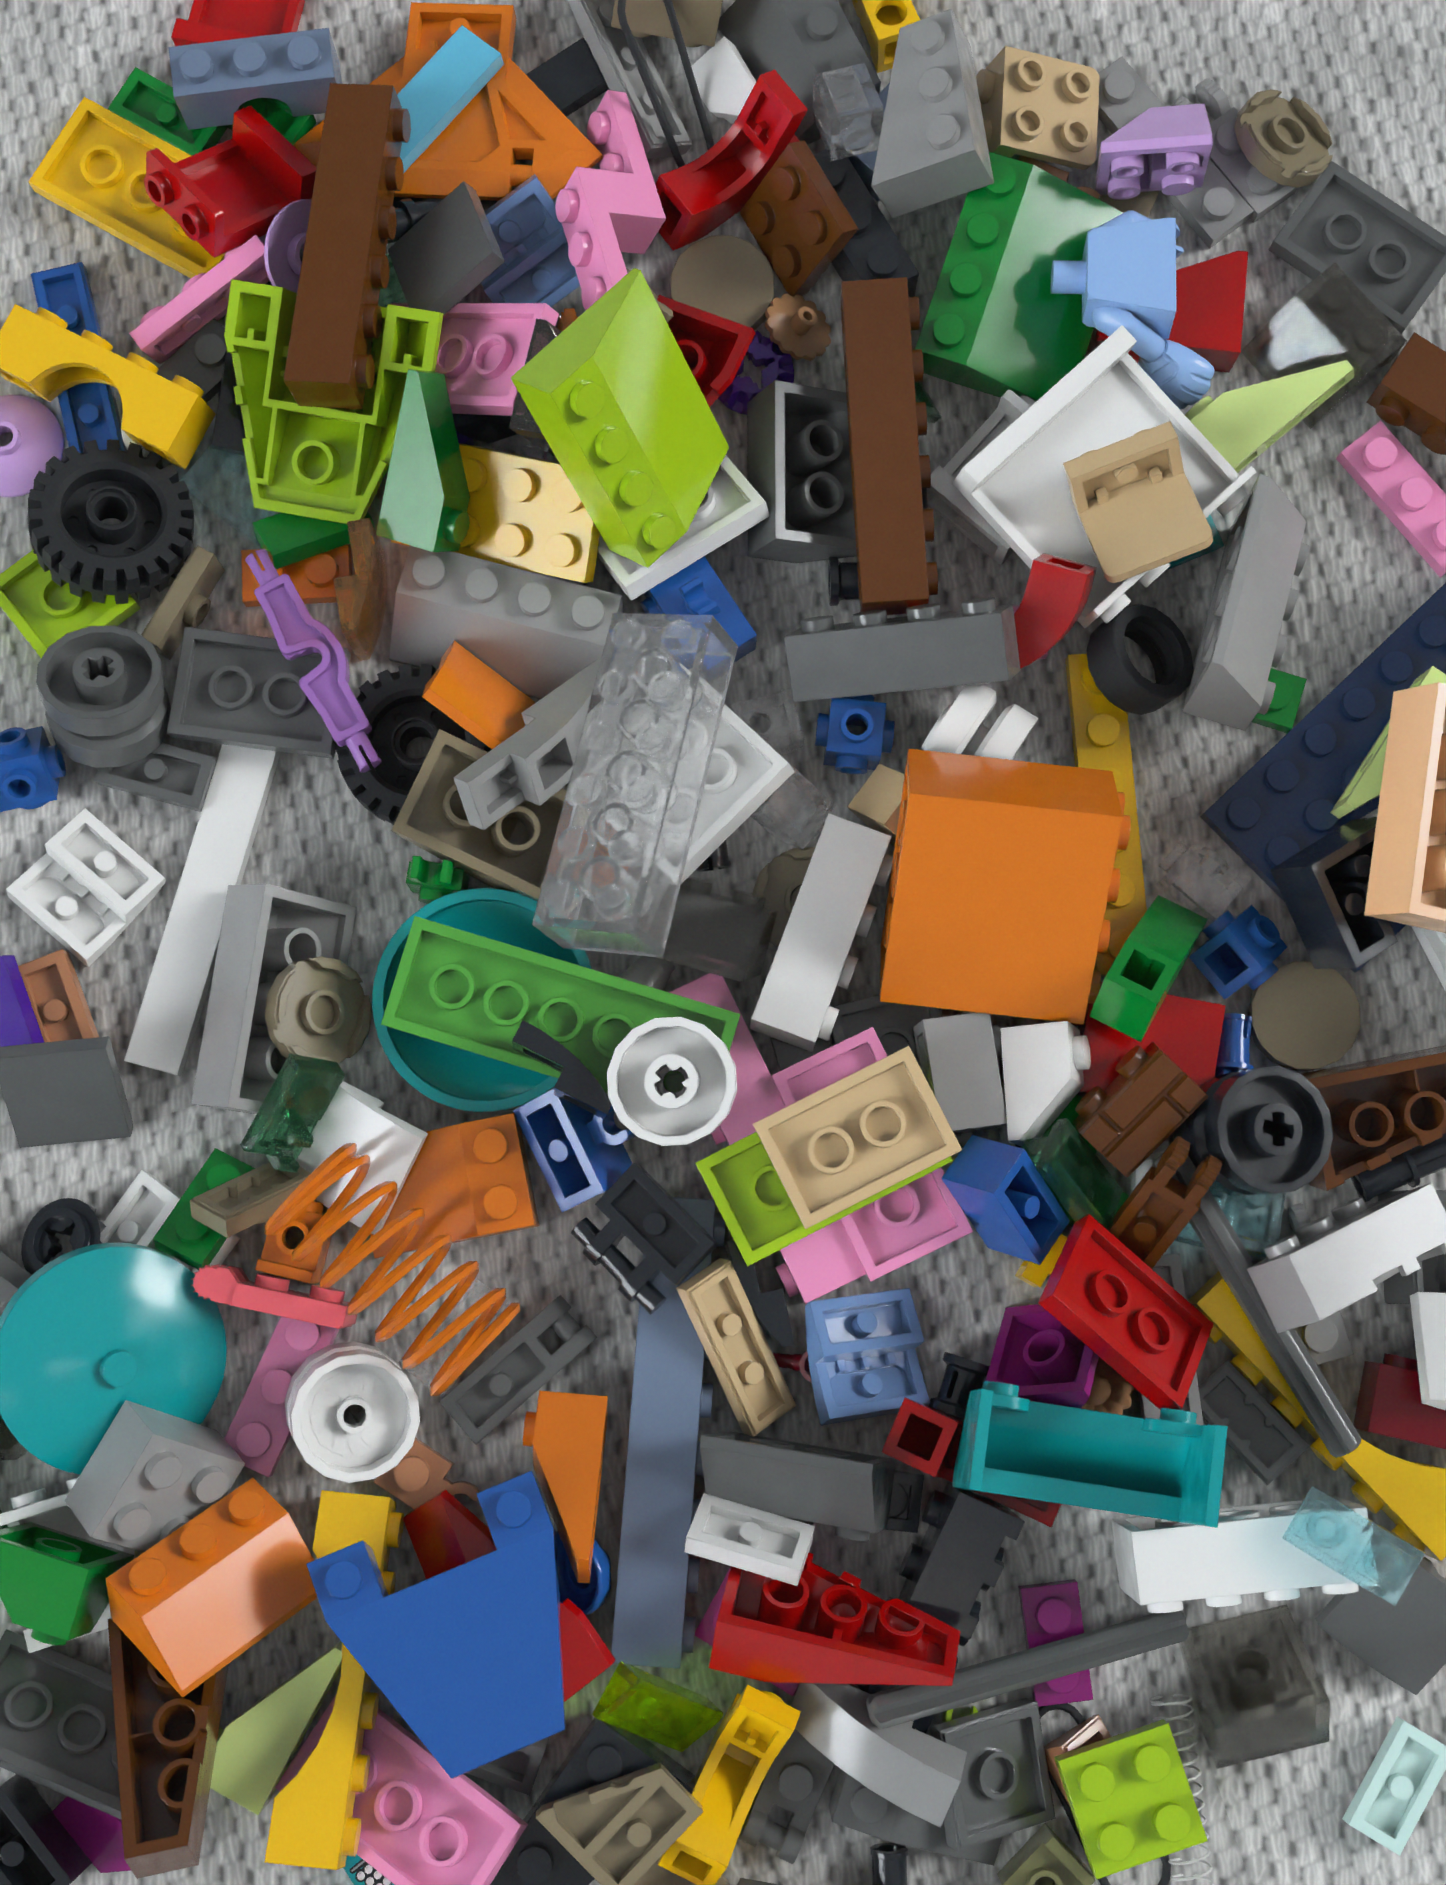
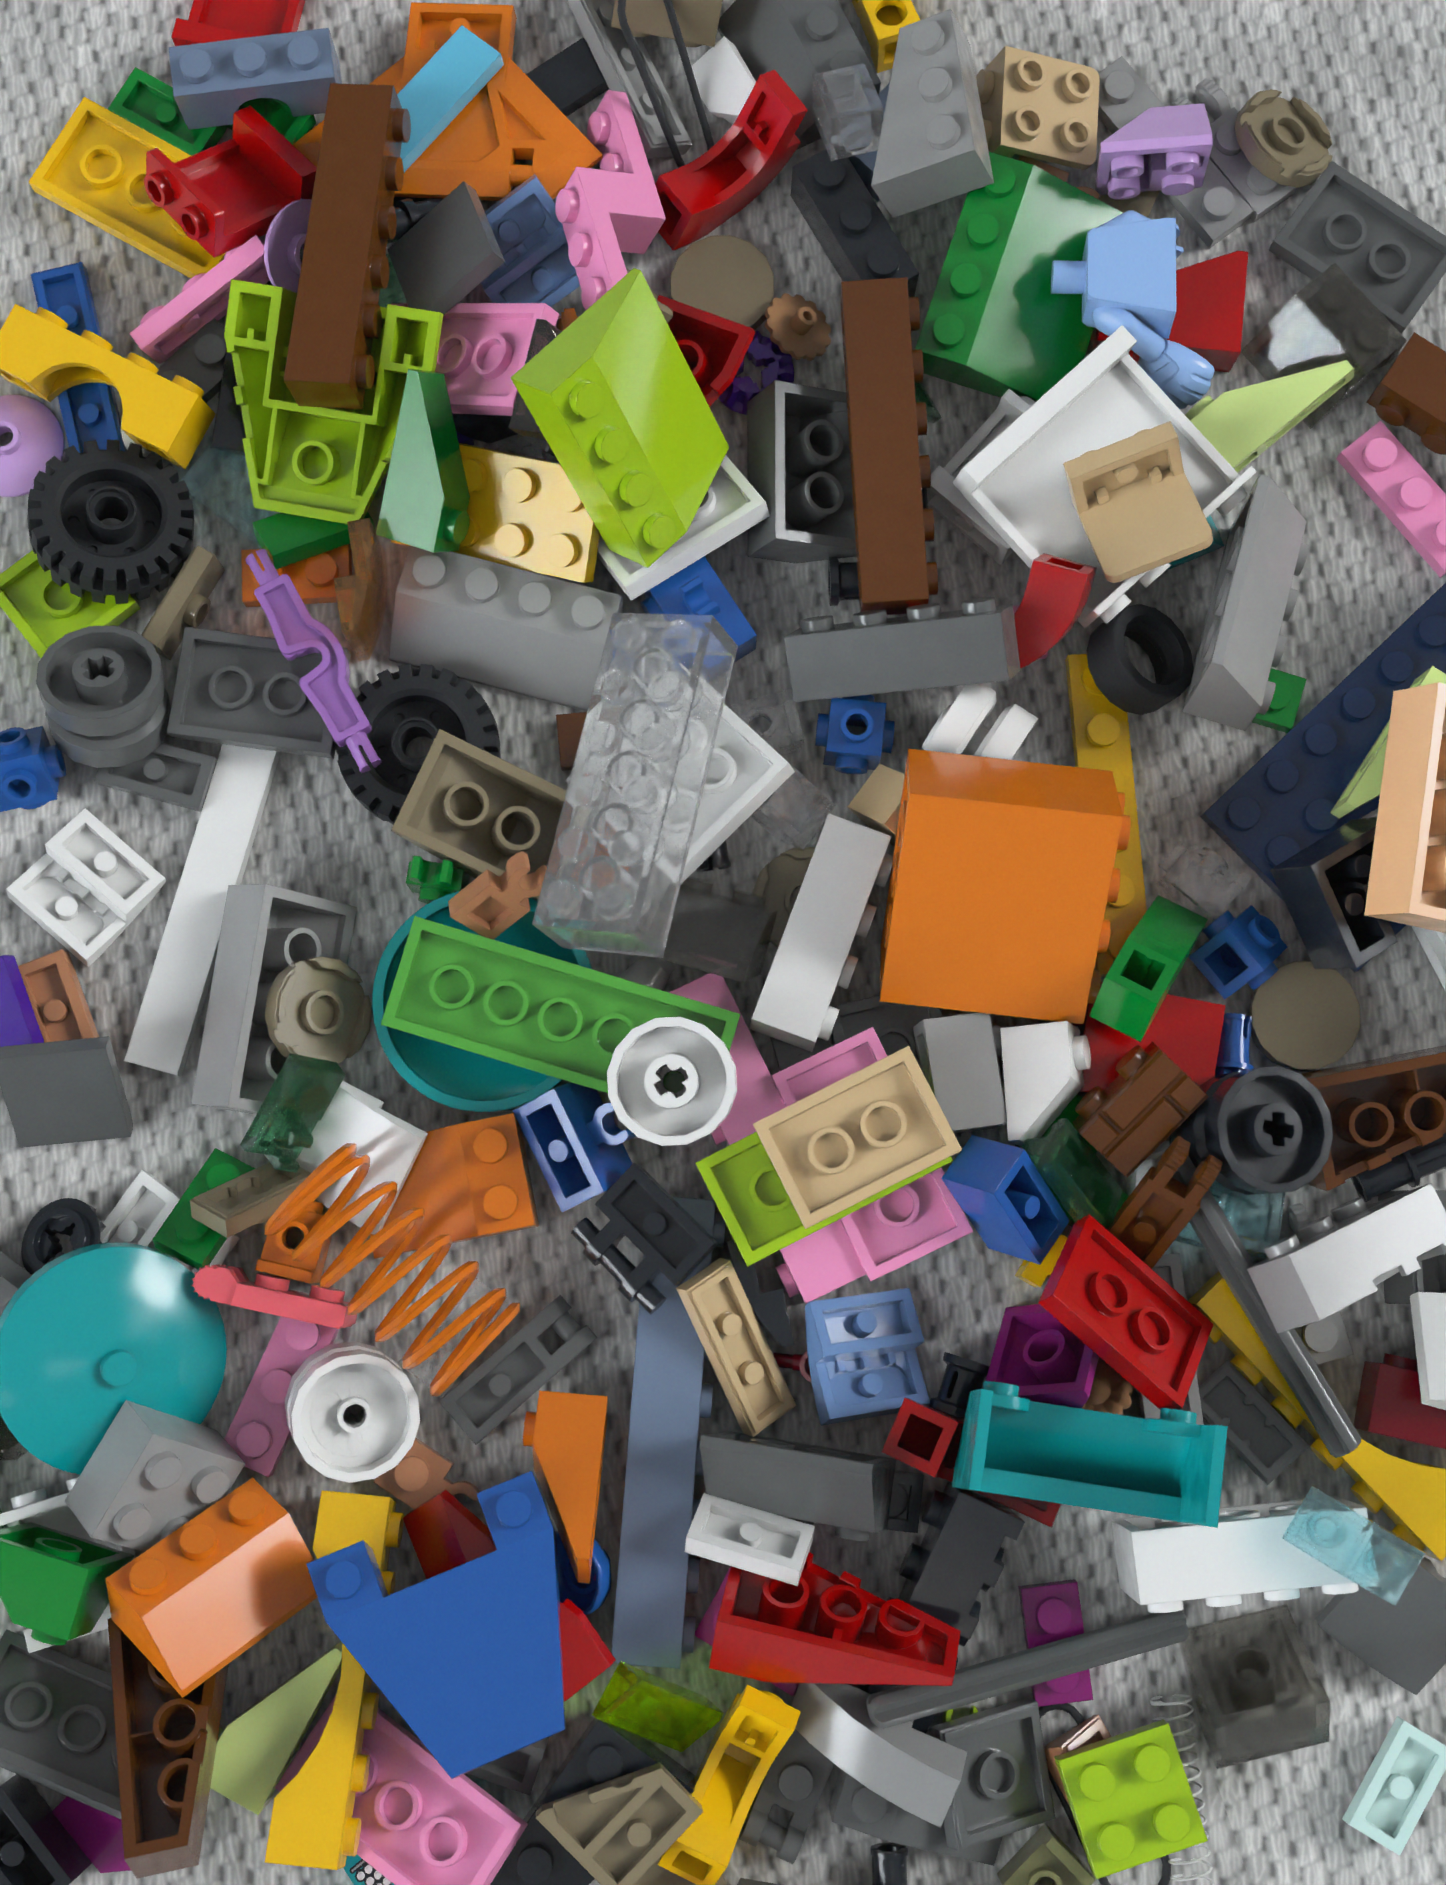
orange slope [422,640,536,749] -> none
light grey slope [453,657,621,830] -> none
black slope [512,1020,611,1120] -> none
reddish brown plate [739,140,858,297] -> none
none -> nougat plate [448,851,551,940]

